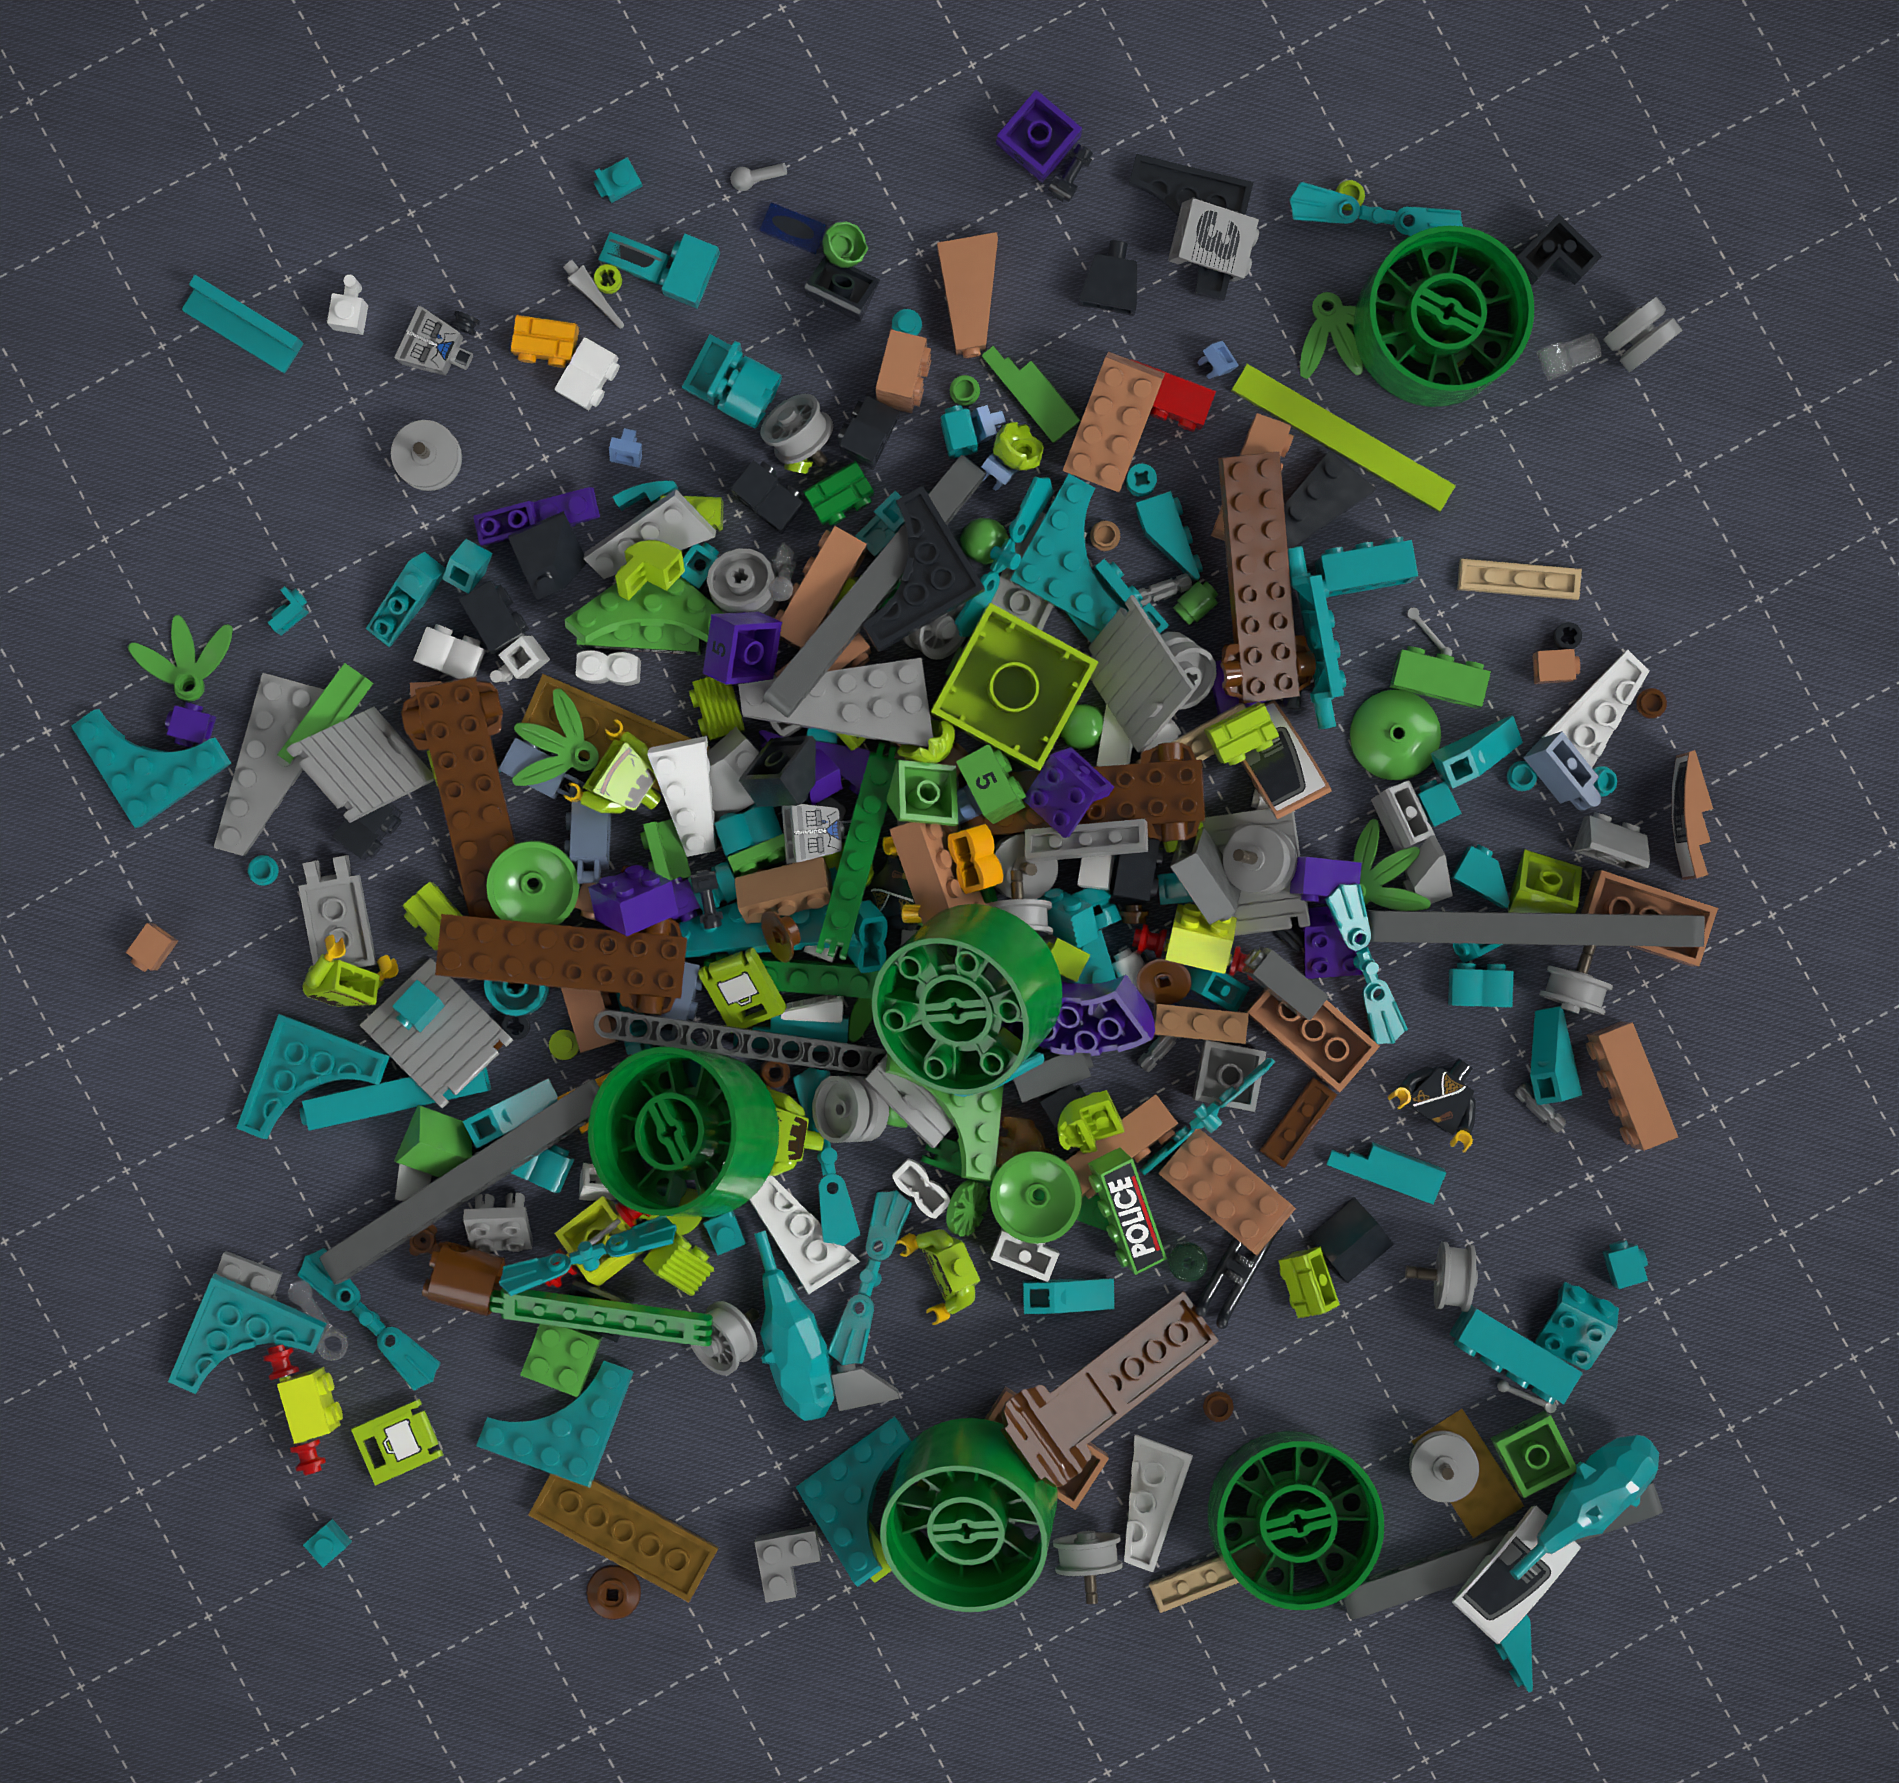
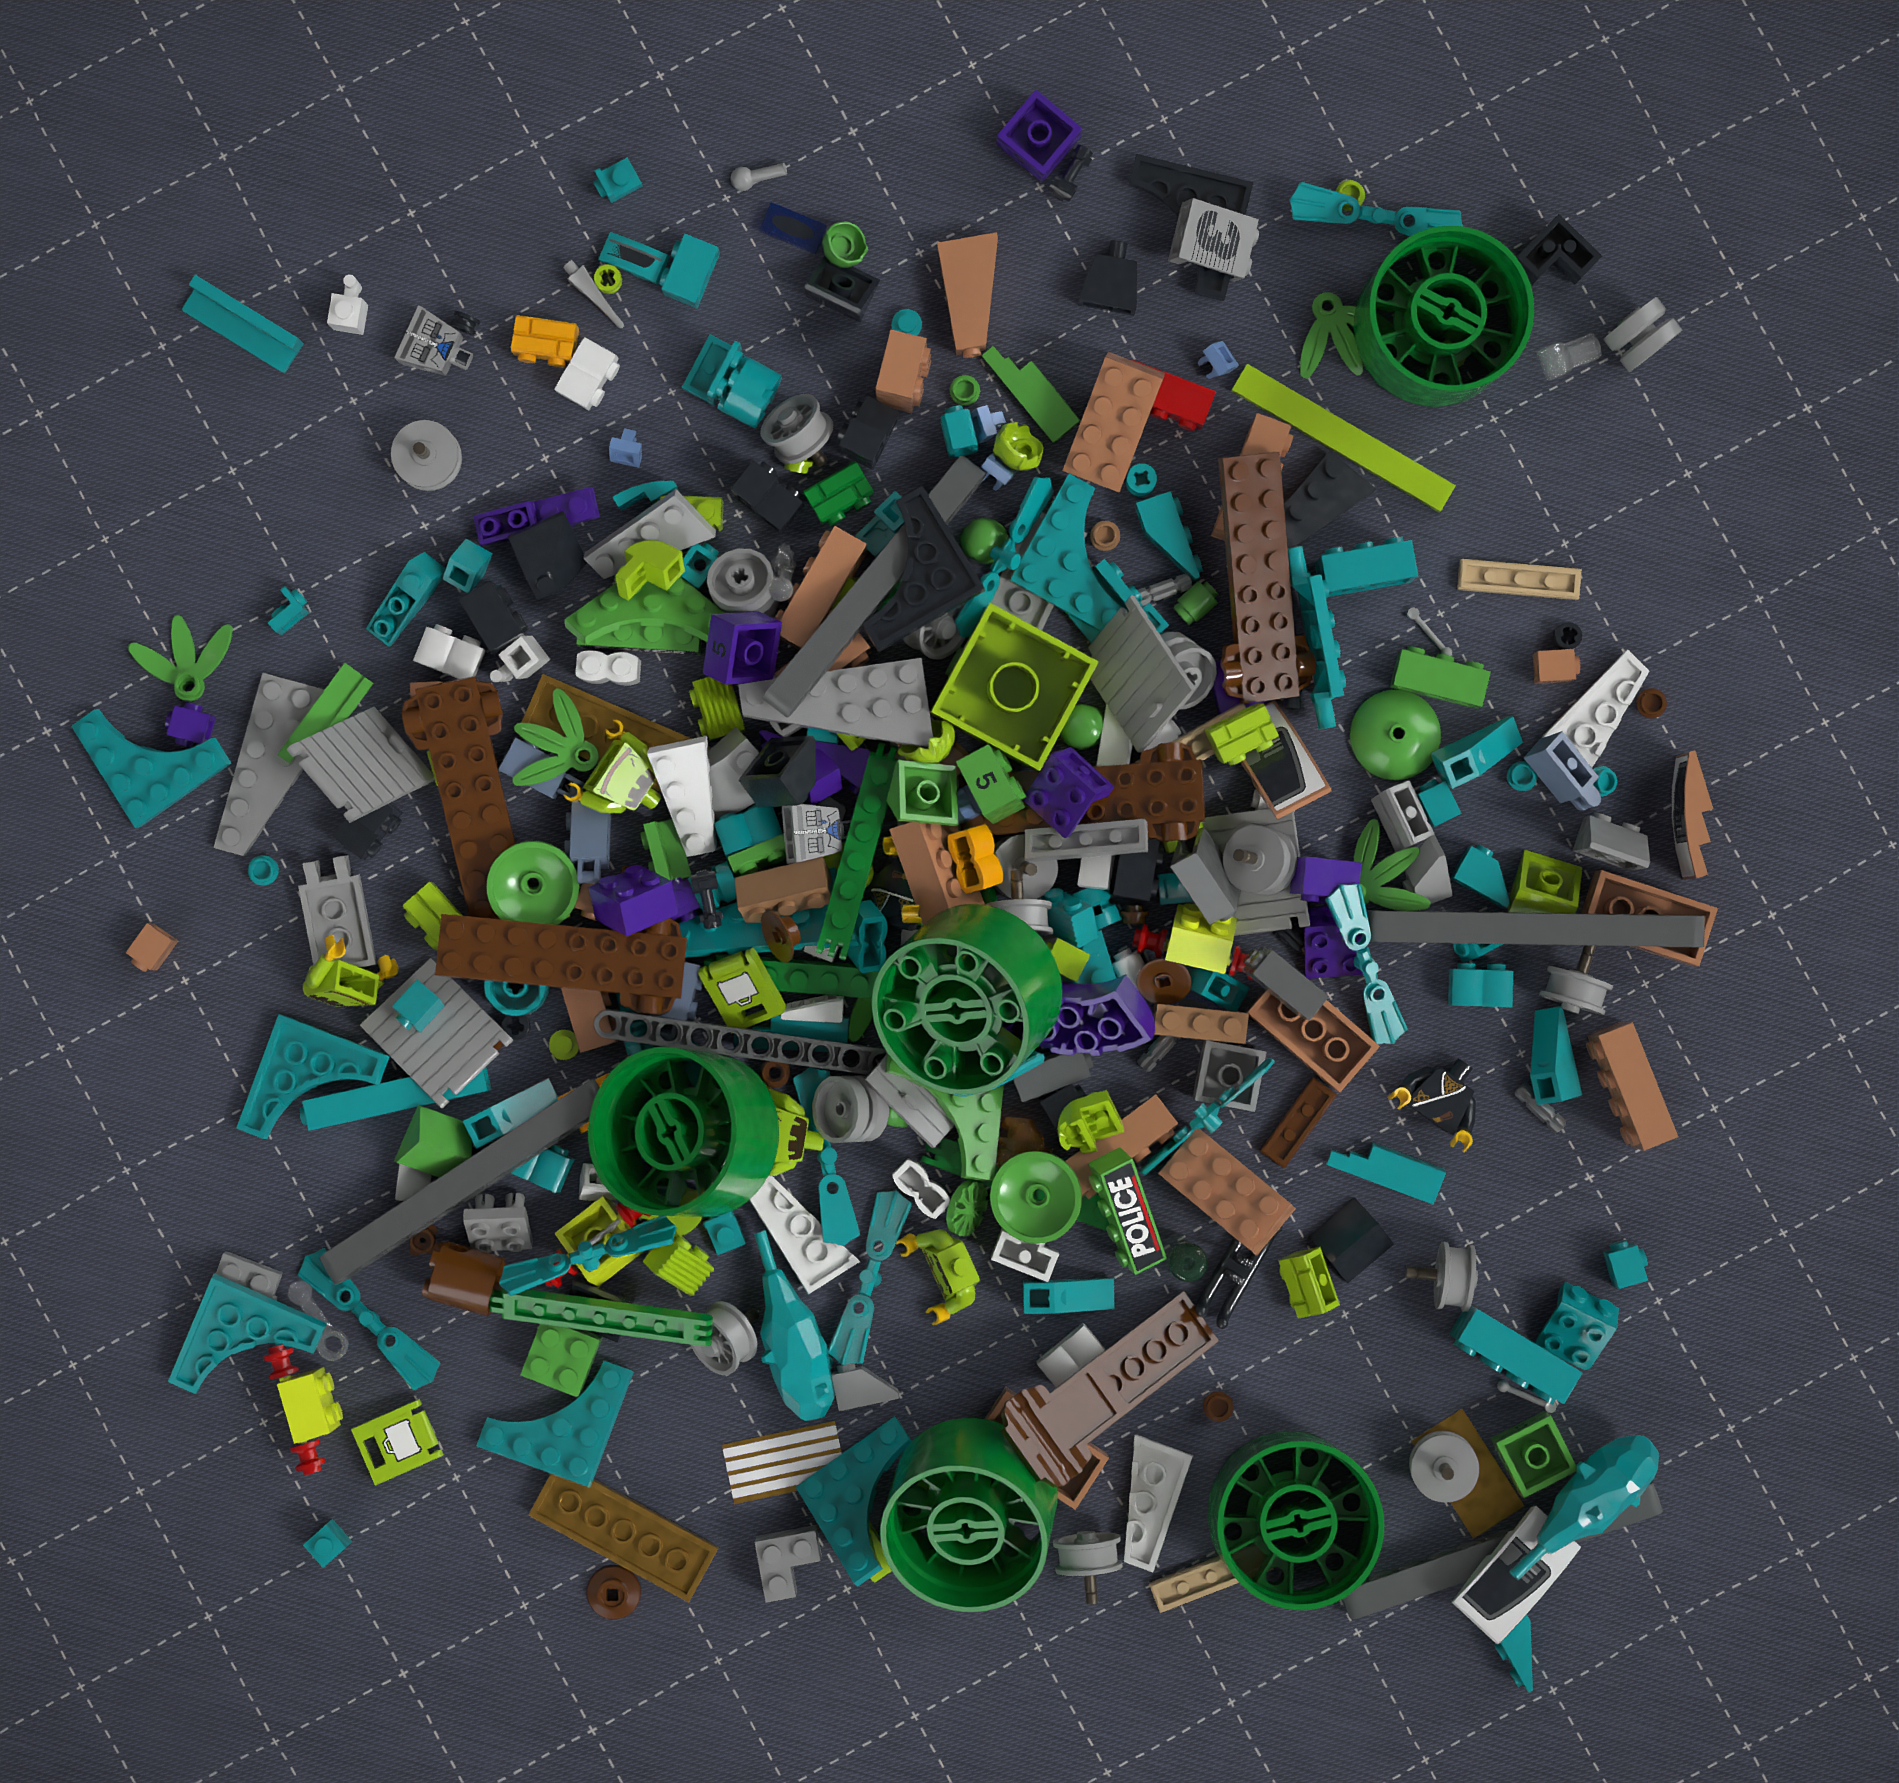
none -> white sticker [722,1421,842,1504]
none -> white brick [1037,1323,1106,1387]

